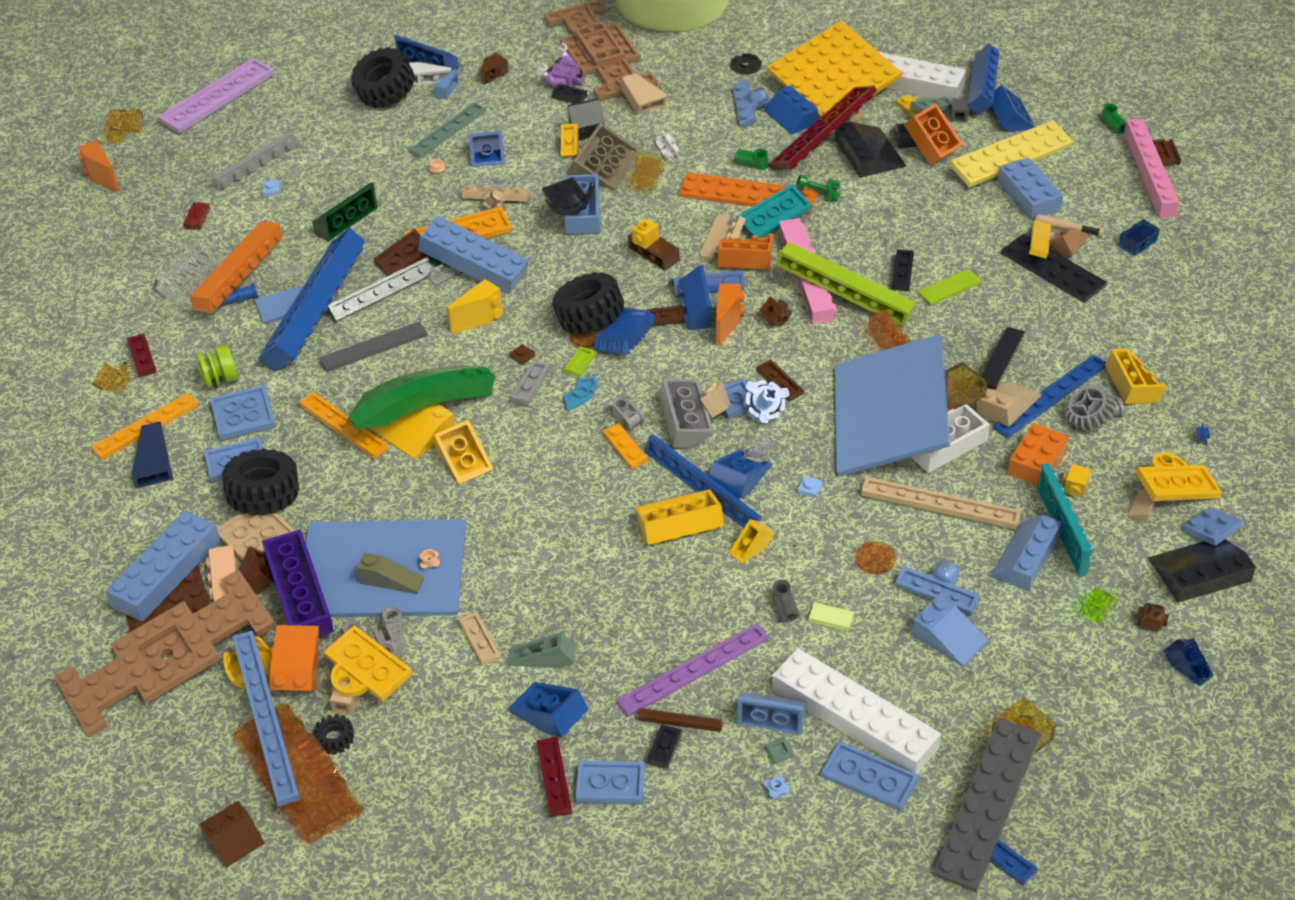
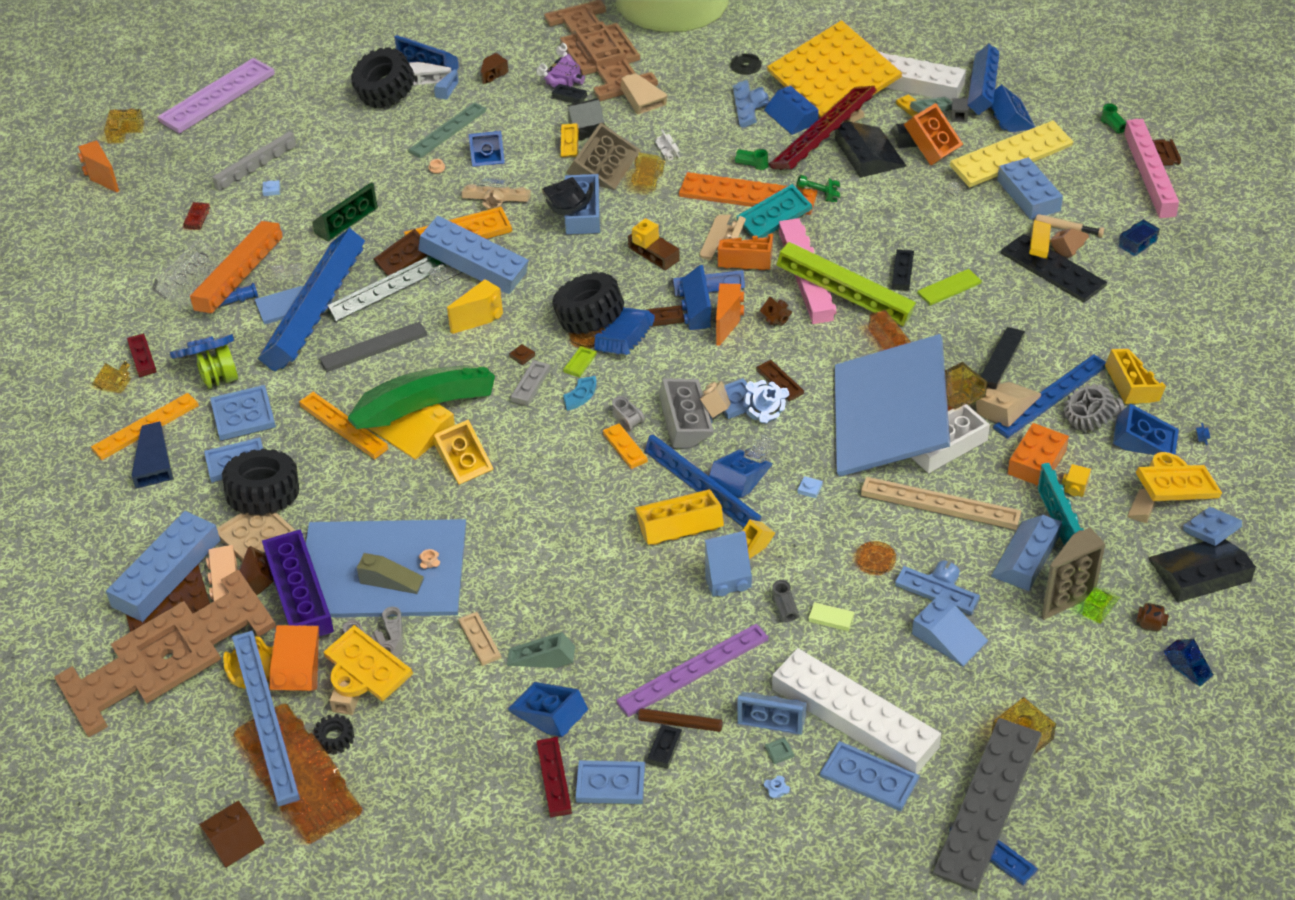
none -> blue plate [169,334,235,359]
none -> medium blue slope [705,531,752,597]
none -> dark tan slope [1041,527,1105,620]
none -> blue slope [1113,404,1179,455]

